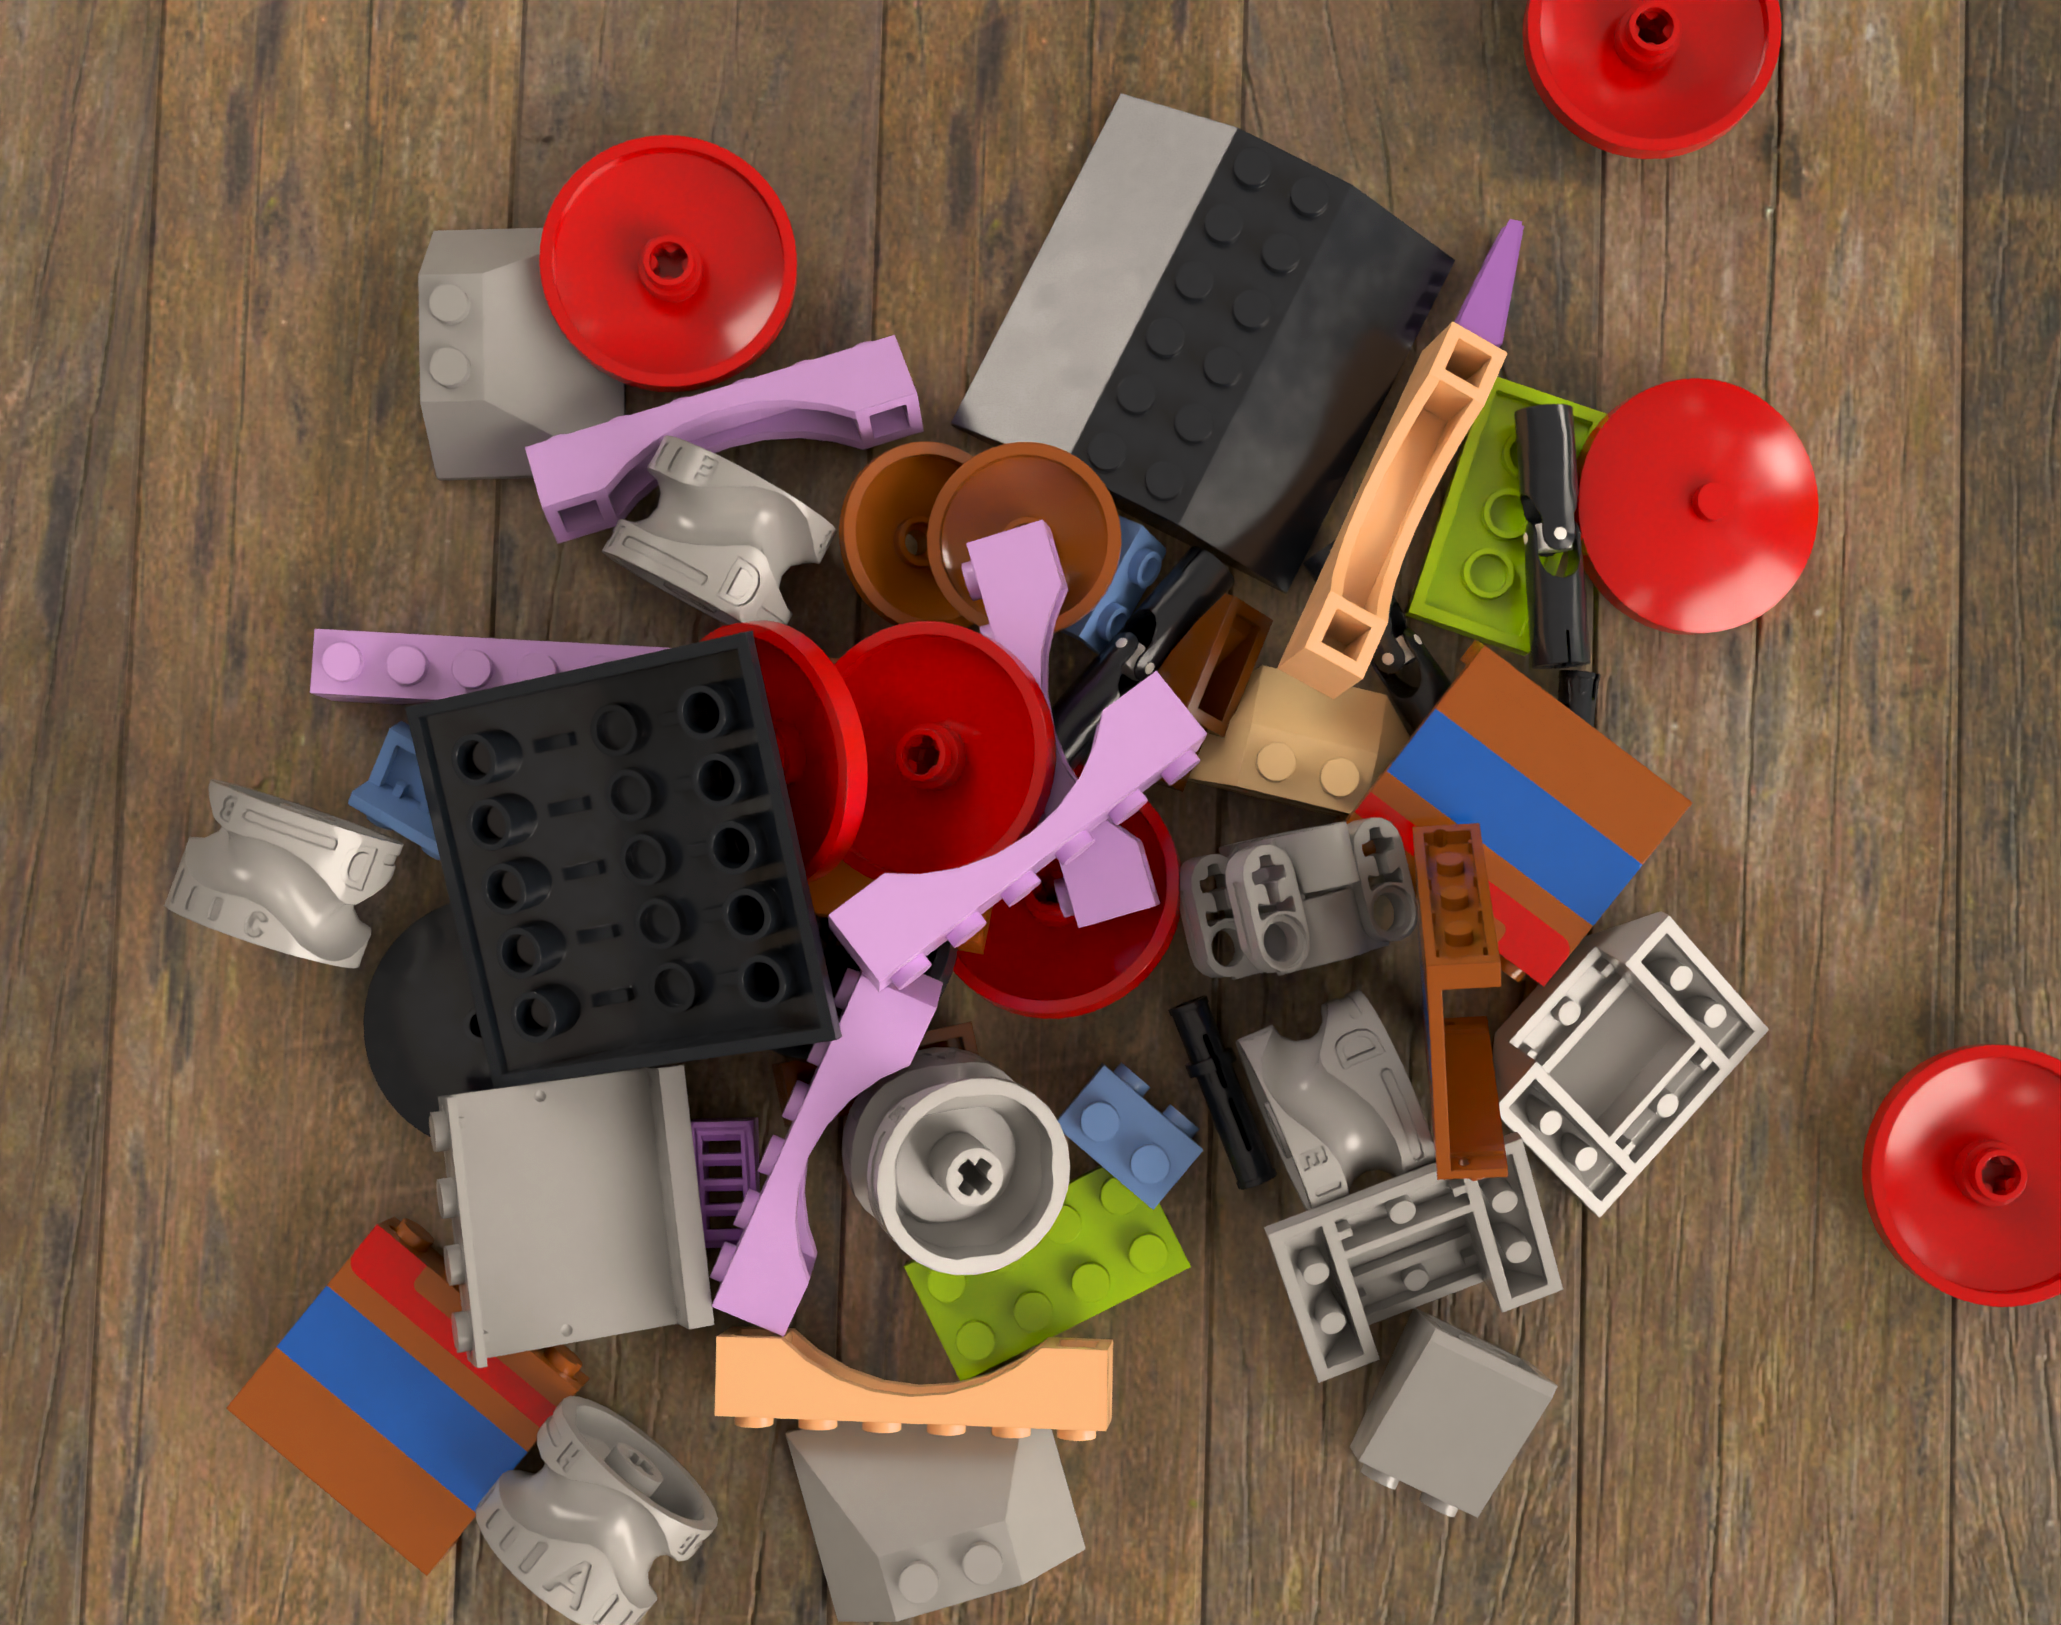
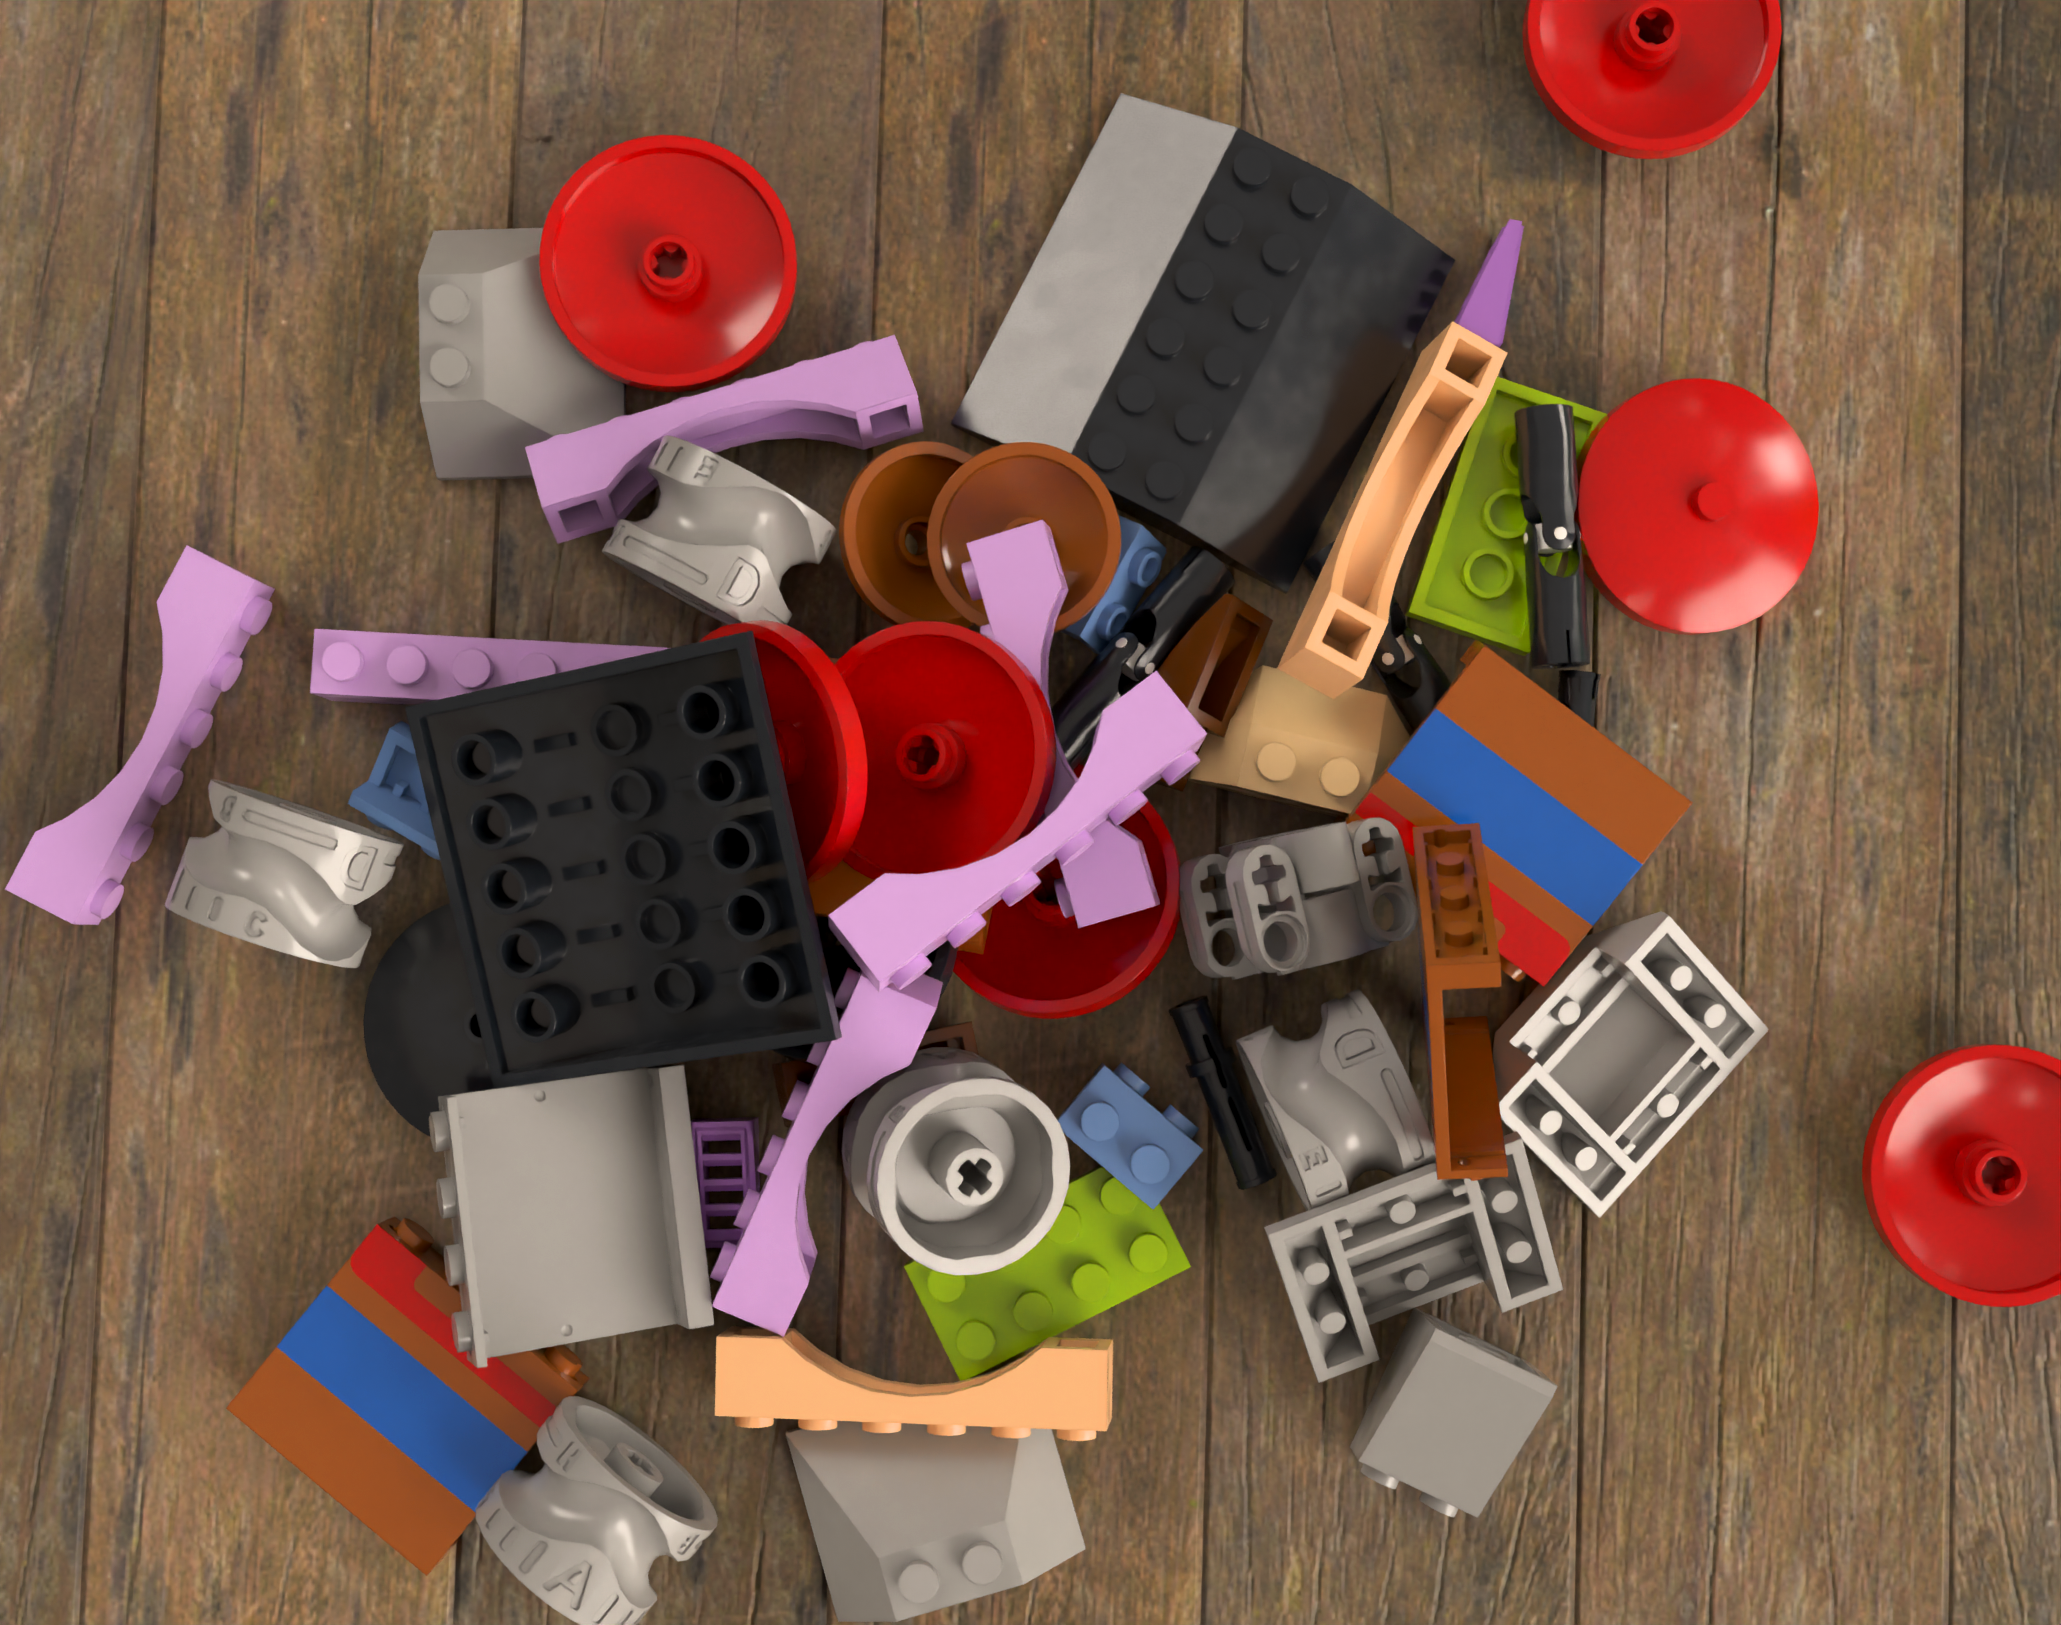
none -> lavender arch [5,545,275,925]

